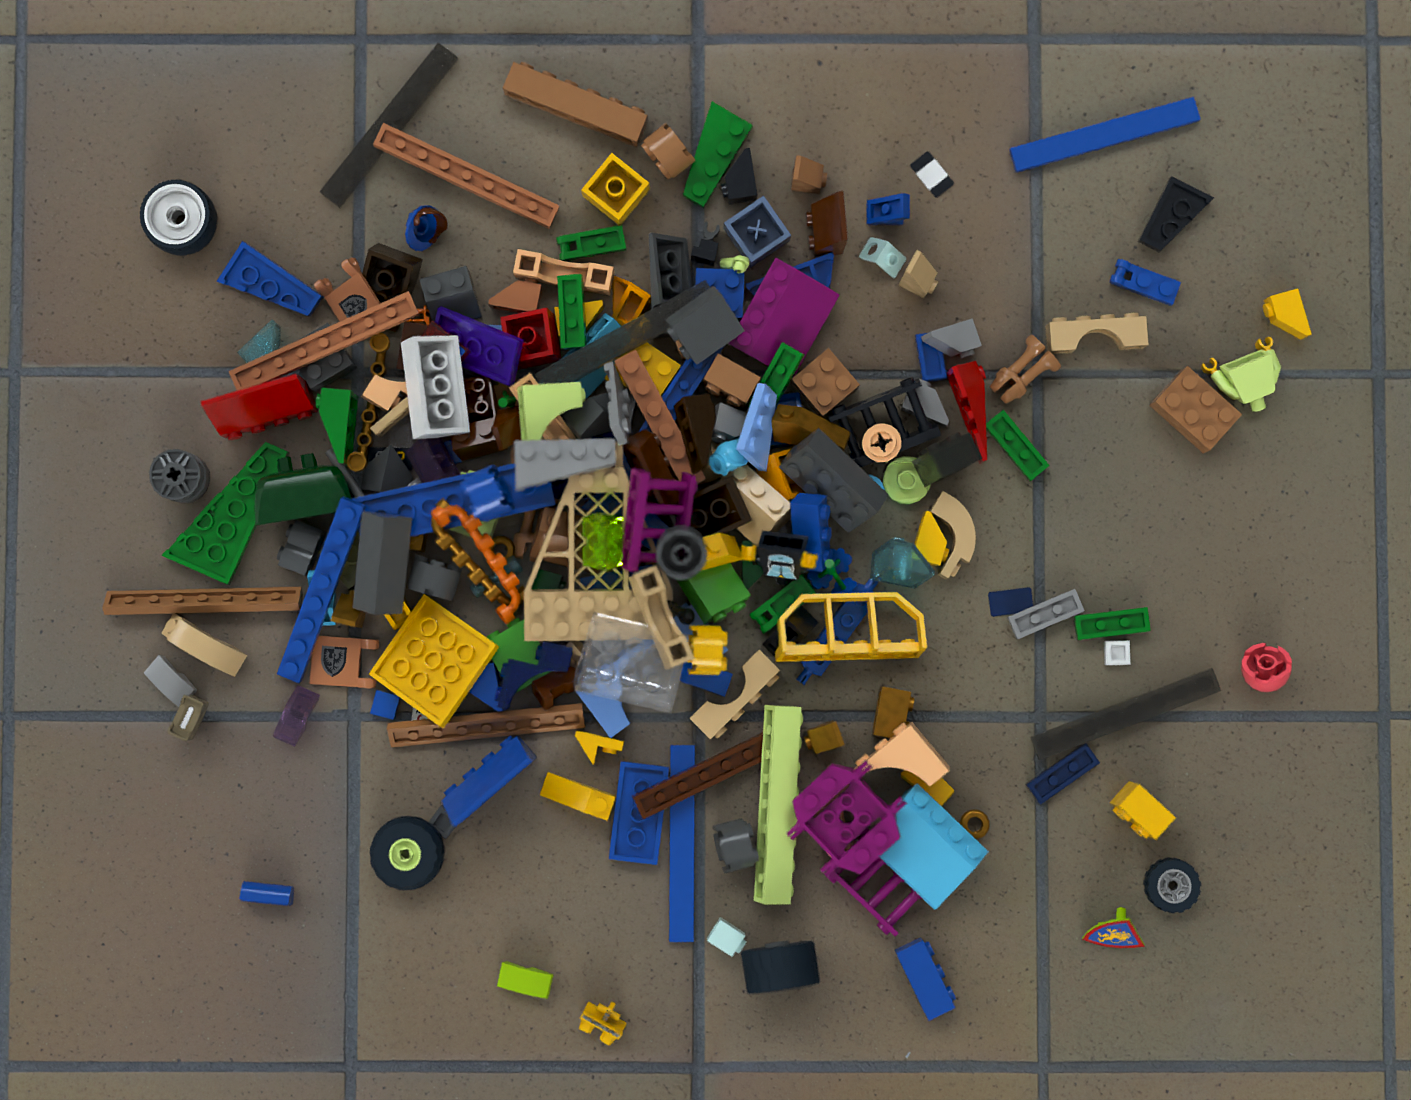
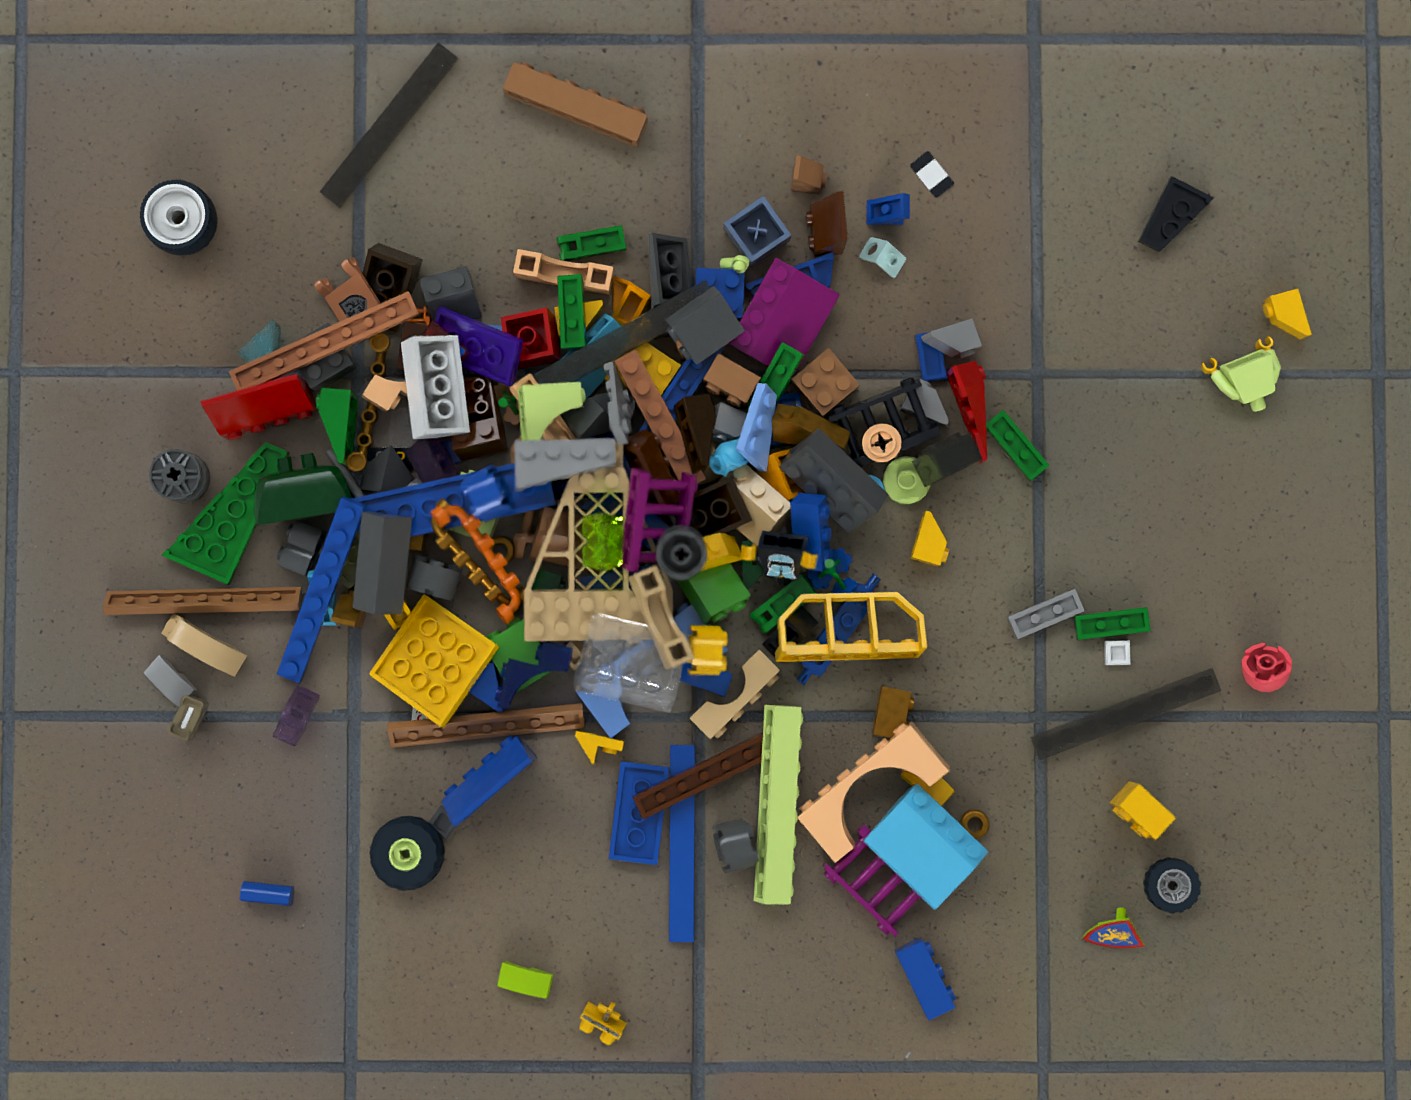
blue wing [217,241,323,316] -> none
nougat flag [309,636,379,688] -> none
tan tile [370,396,410,437] -> none
blue tile [370,690,400,720] -> none
nougat plate [373,123,560,229] -> none
blue piece [405,205,448,251] -> none
clear light blue piece [469,555,523,598] -> none
nougat slope [488,278,543,313] -> none
reddish brown slope [492,405,521,451] -> none
reddish brown leg [532,665,578,710] -> none
yellow slope [540,772,617,821] -> none
yellow brick [581,153,650,225] -> none
medium nougat brick [641,122,696,180] -> none
clear smoke piece [667,600,695,625] -> none
green wing [683,101,753,209] -> none
black piece [691,222,720,267] -> none
light aqua brick [707,917,747,957] -> none
black slope [721,148,757,205] -> none
black wheel [741,940,820,994] -> none
magenta piece [786,760,907,876] -> none
pearl gold slope [804,720,845,754] -> none
clear light blue slope [870,537,935,589] -> none
tan slope [899,250,938,298] -> none
tan arch [929,491,976,579] -> none
dark blue sticker [988,587,1033,616] -> none
medium nougat piece [990,334,1061,404] -> none
blue tile [1009,97,1201,173] -> none
dark blue tile [1026,743,1100,805] -> none
tan arch [1046,313,1148,354] -> none
blue plate [1109,259,1181,306] -> none
medium nougat brick [1149,366,1242,453] -> none

